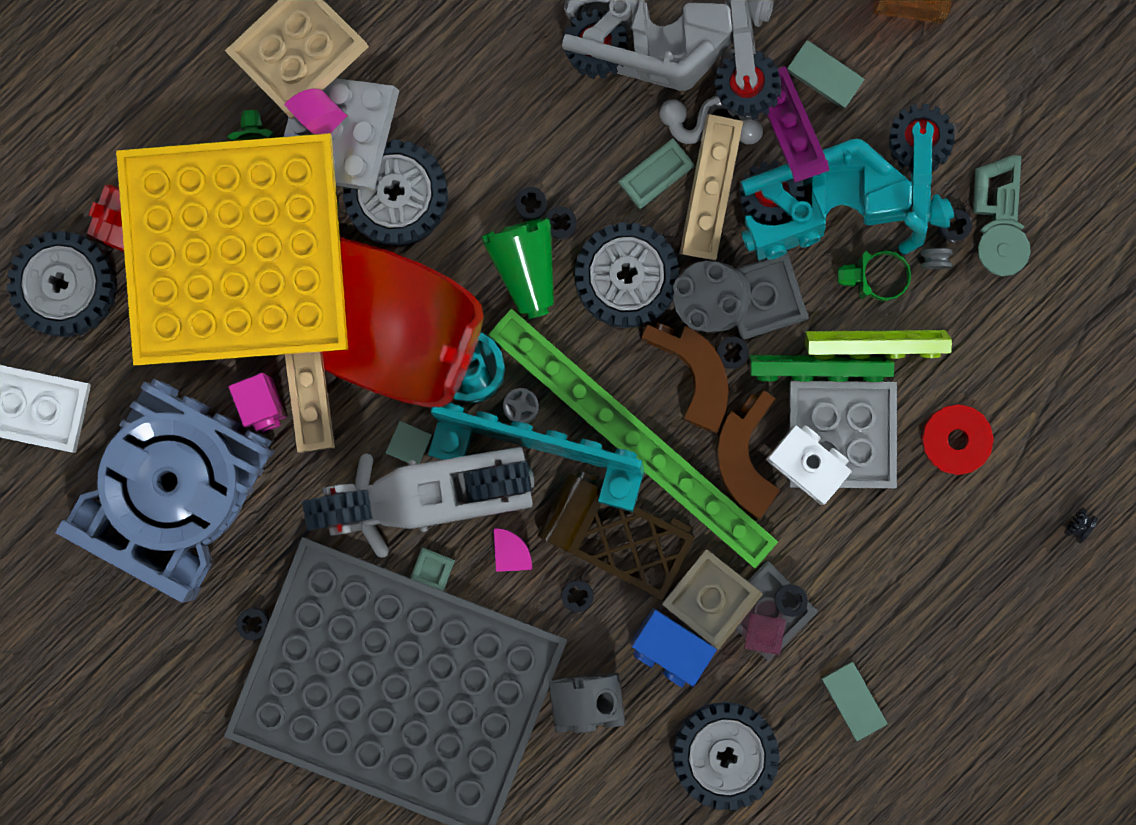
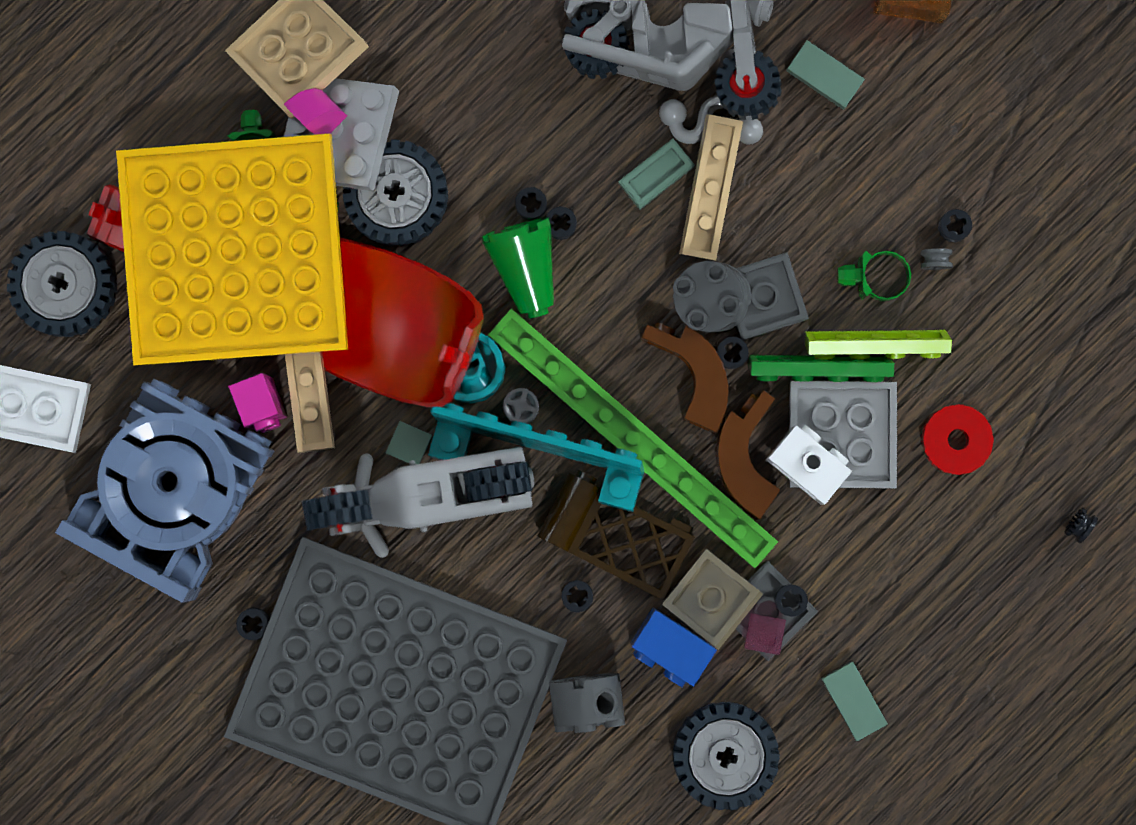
sand green tile [410,547,456,591] -> none
dark pink brick [494,529,533,572] -> none
wheel [574,222,679,328] -> none
teal piece [740,104,955,261] -> none
magenta plate [767,66,829,183] -> none
sand green piece [973,155,1031,276] -> none

